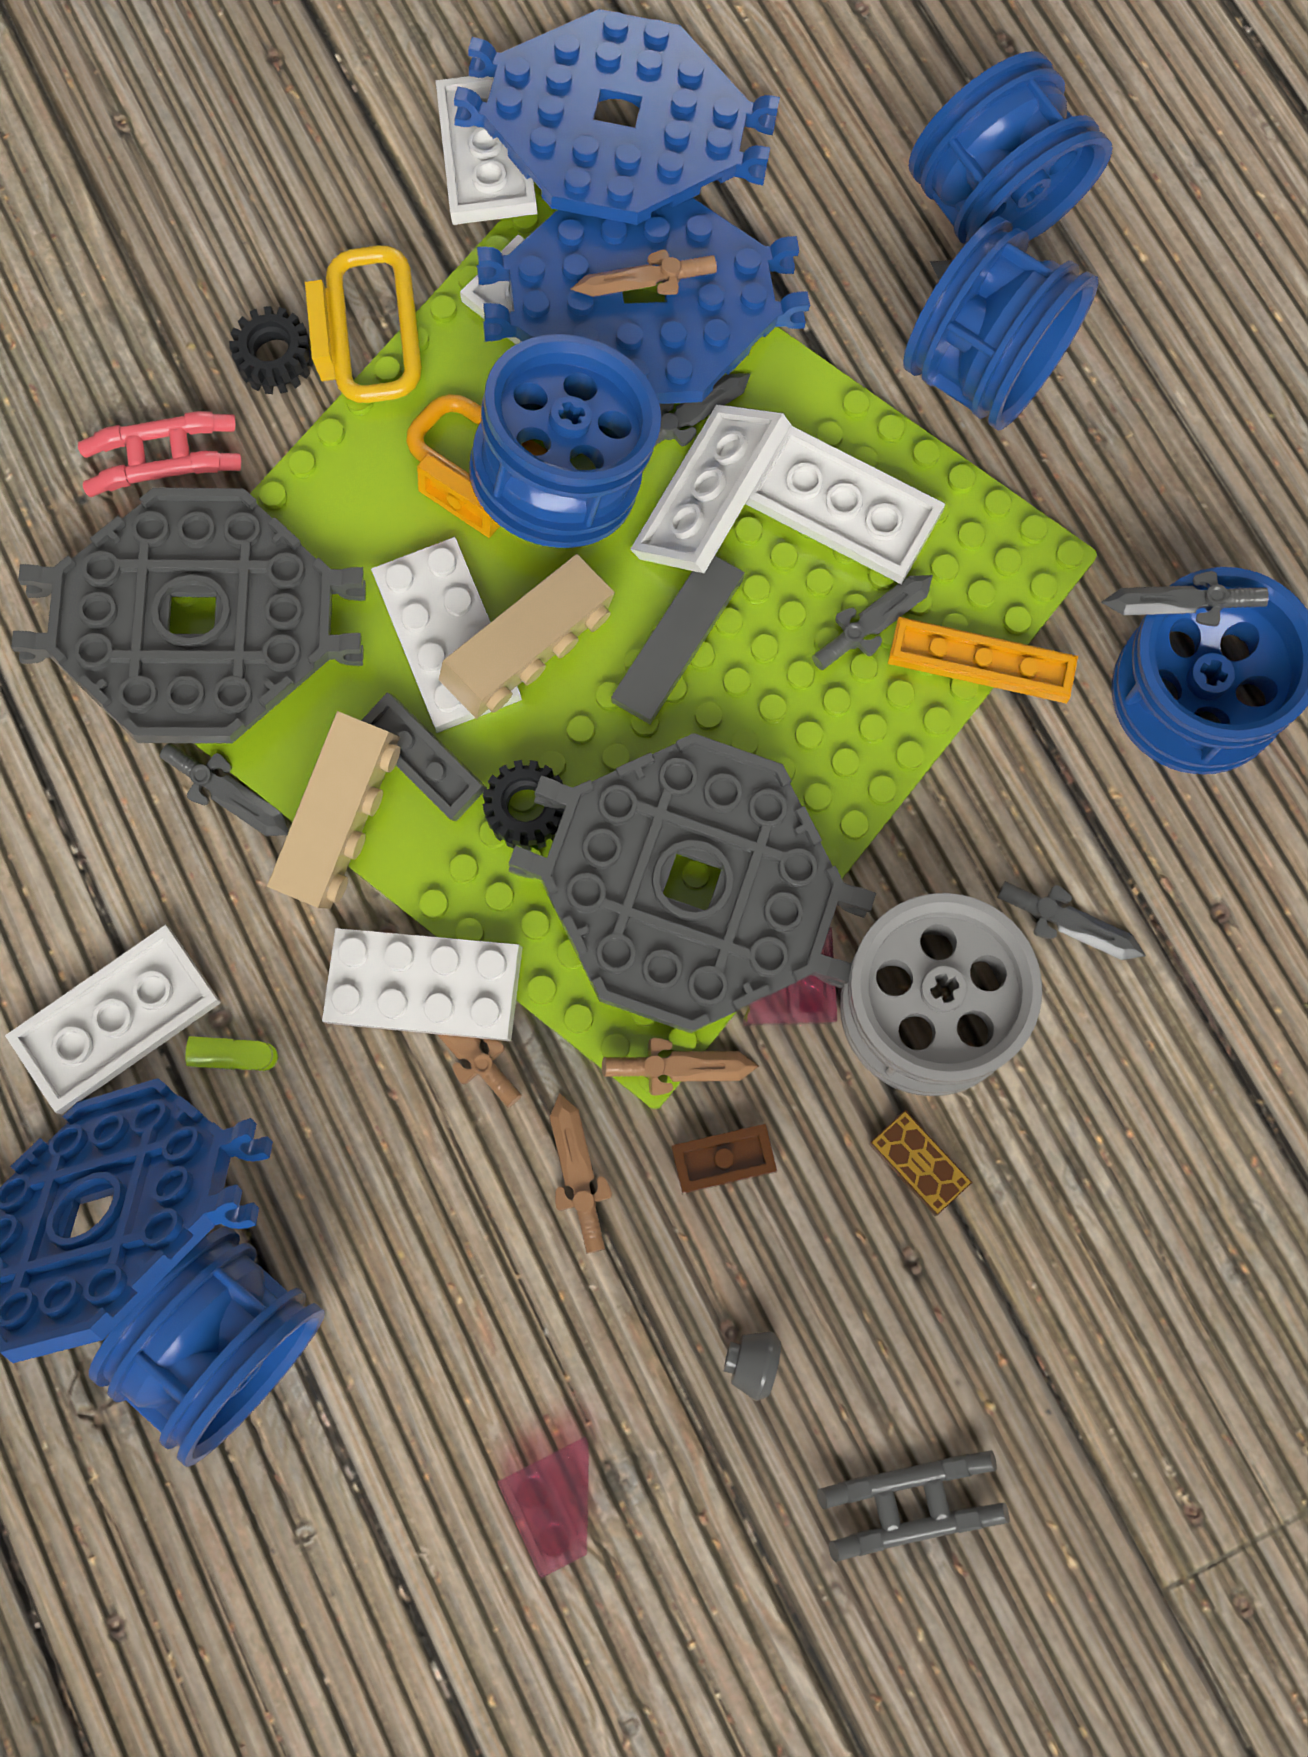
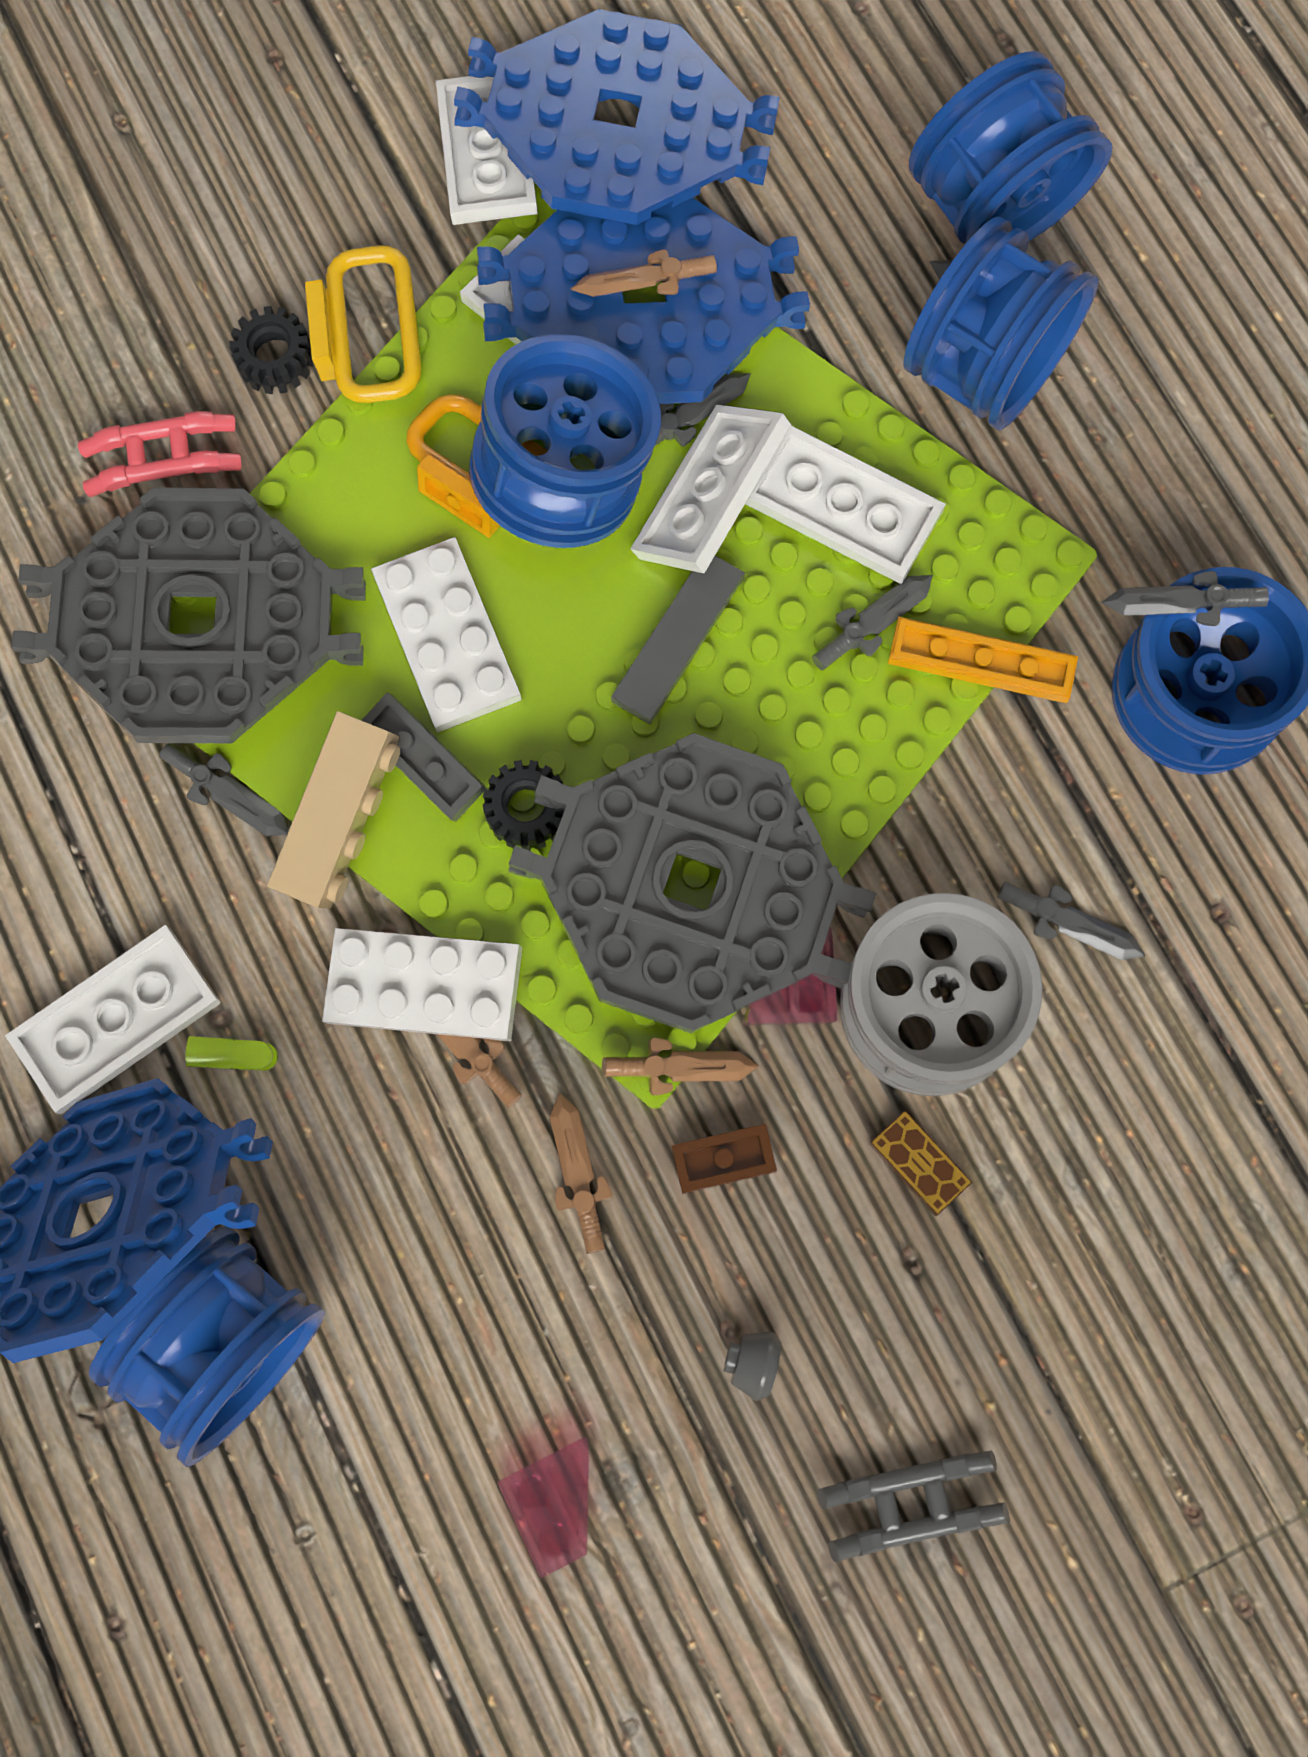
tan brick [439,554,615,719] -> none

